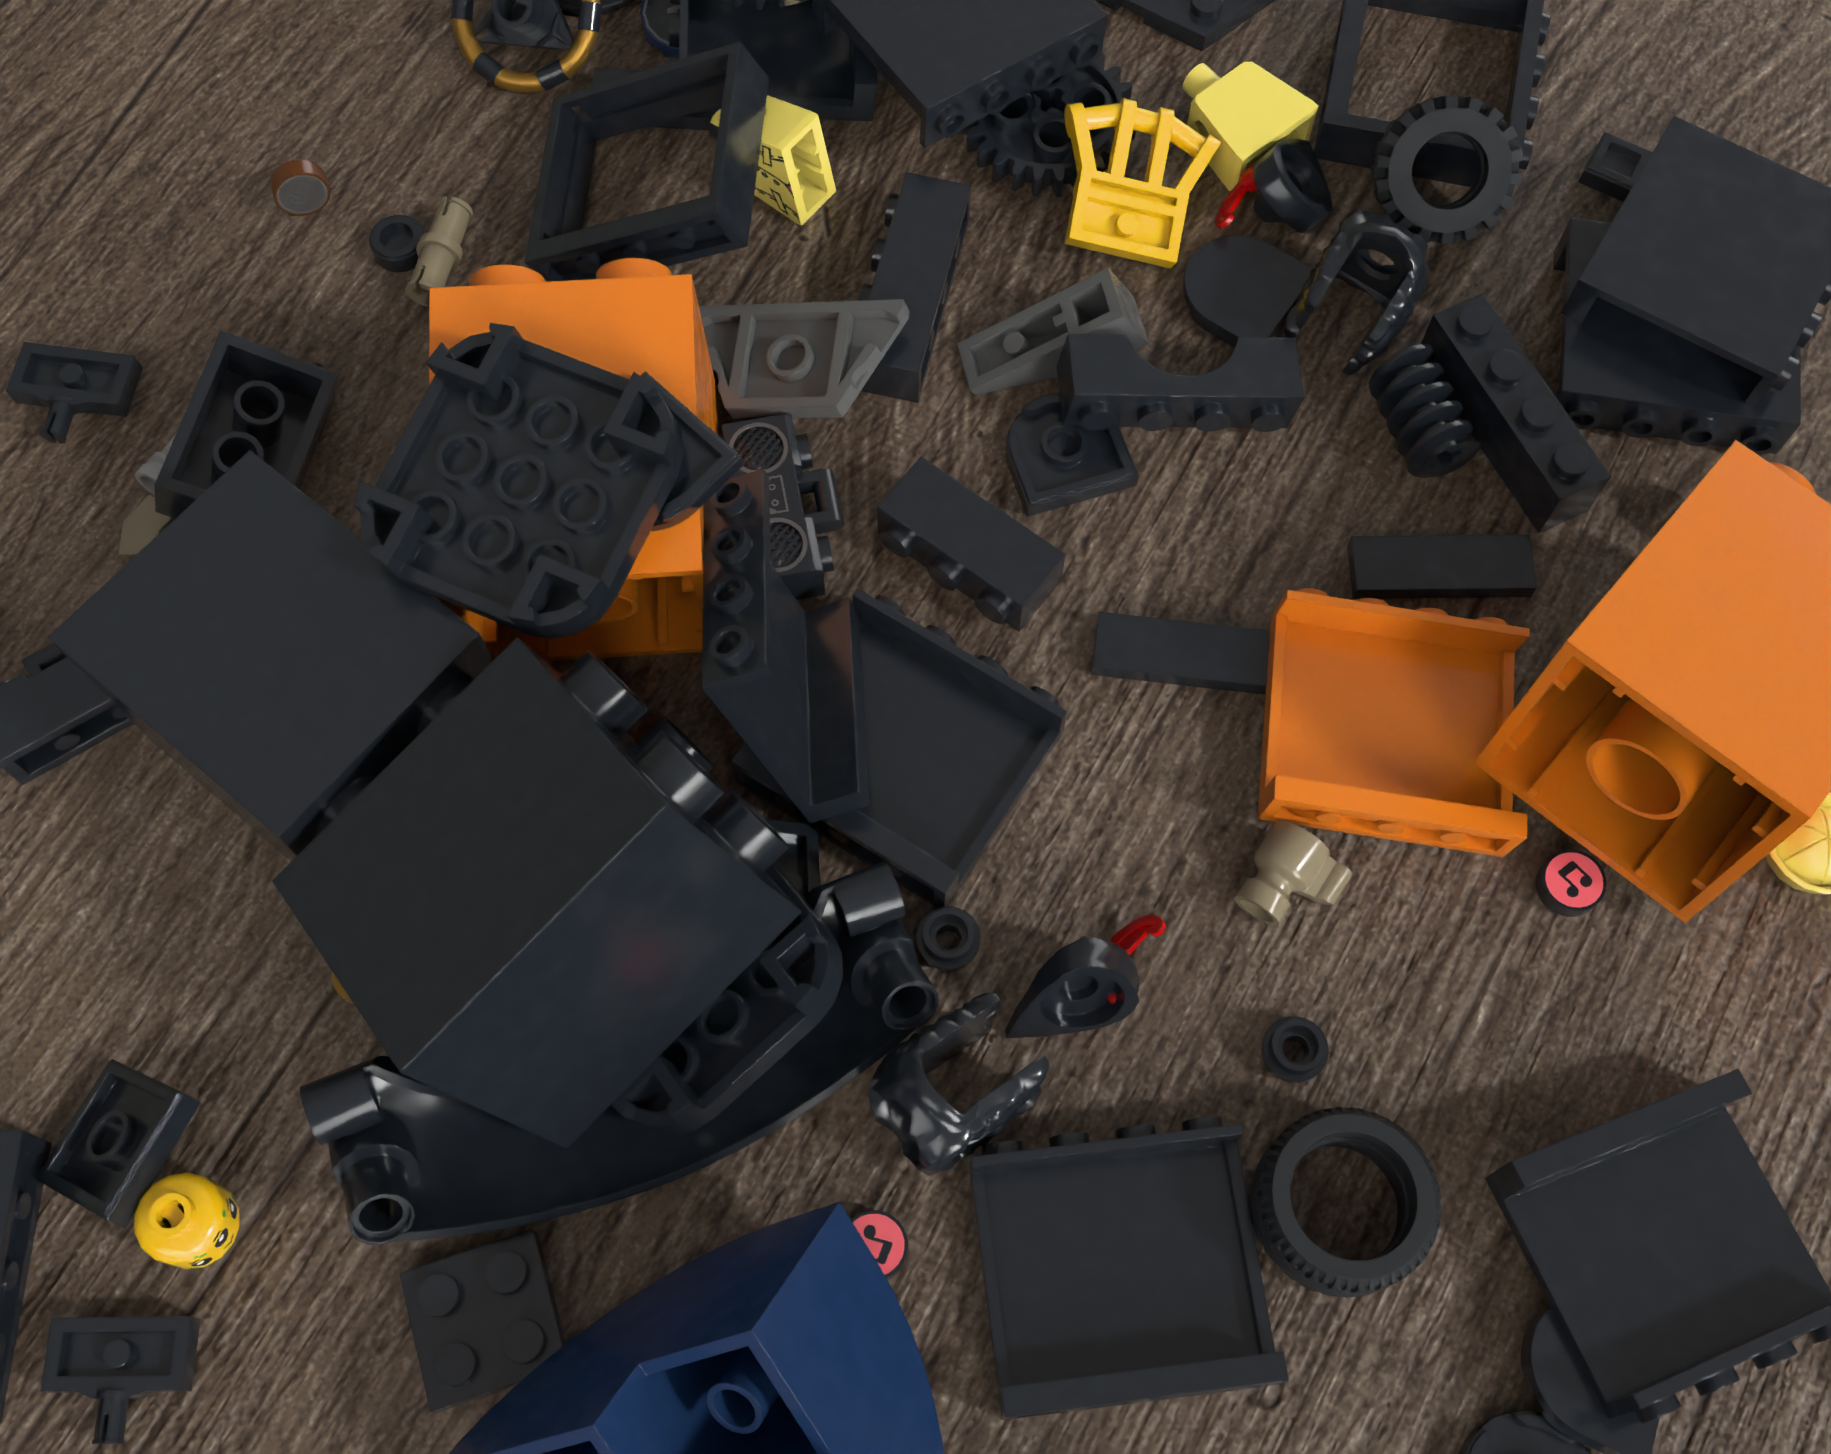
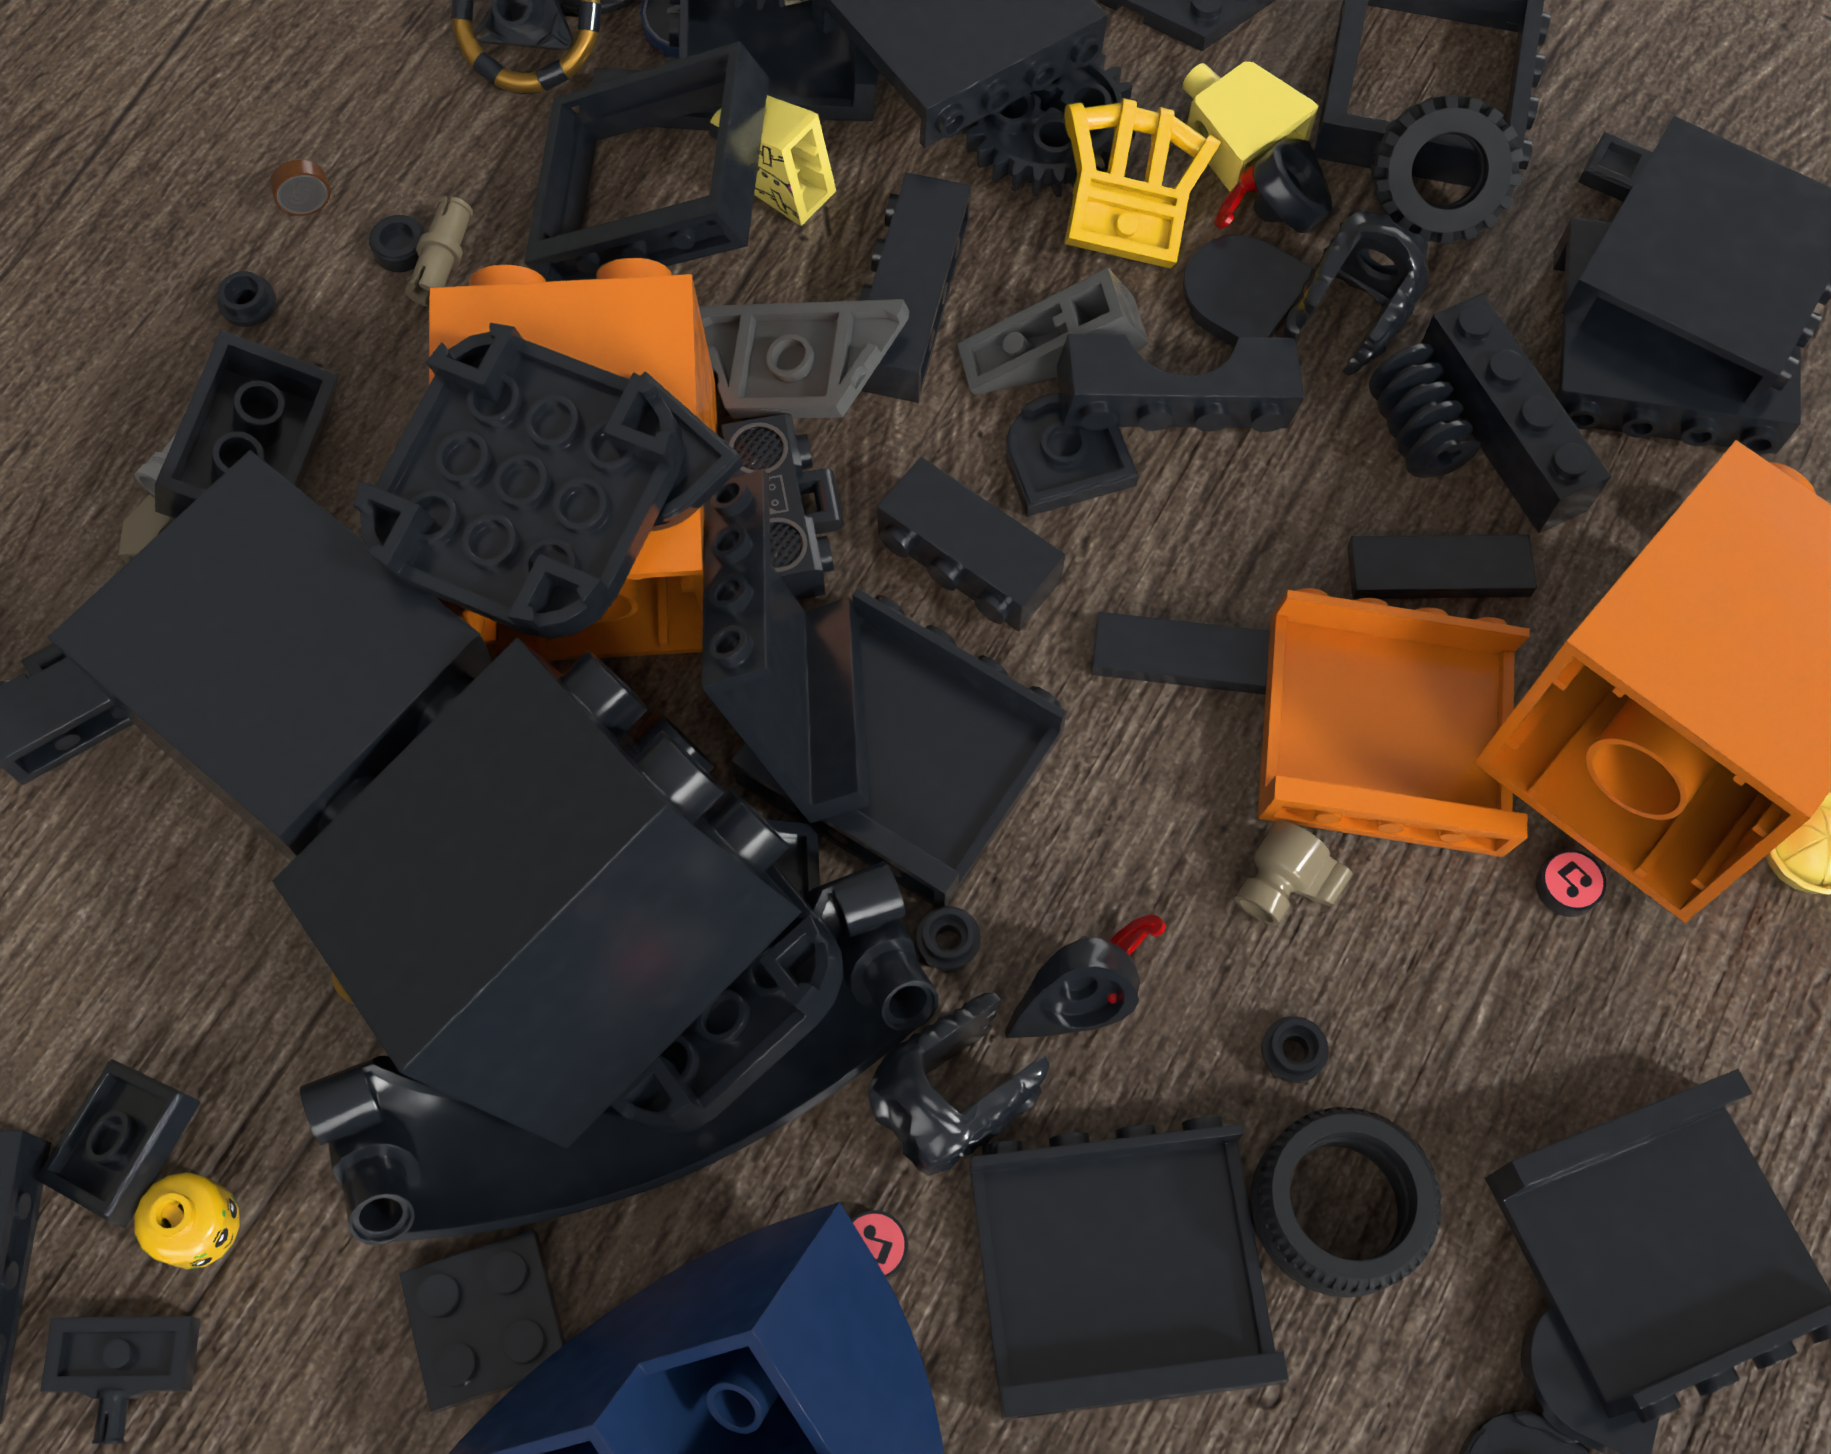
black plate [6,342,143,444] -> none
none -> black plate [217,271,277,327]

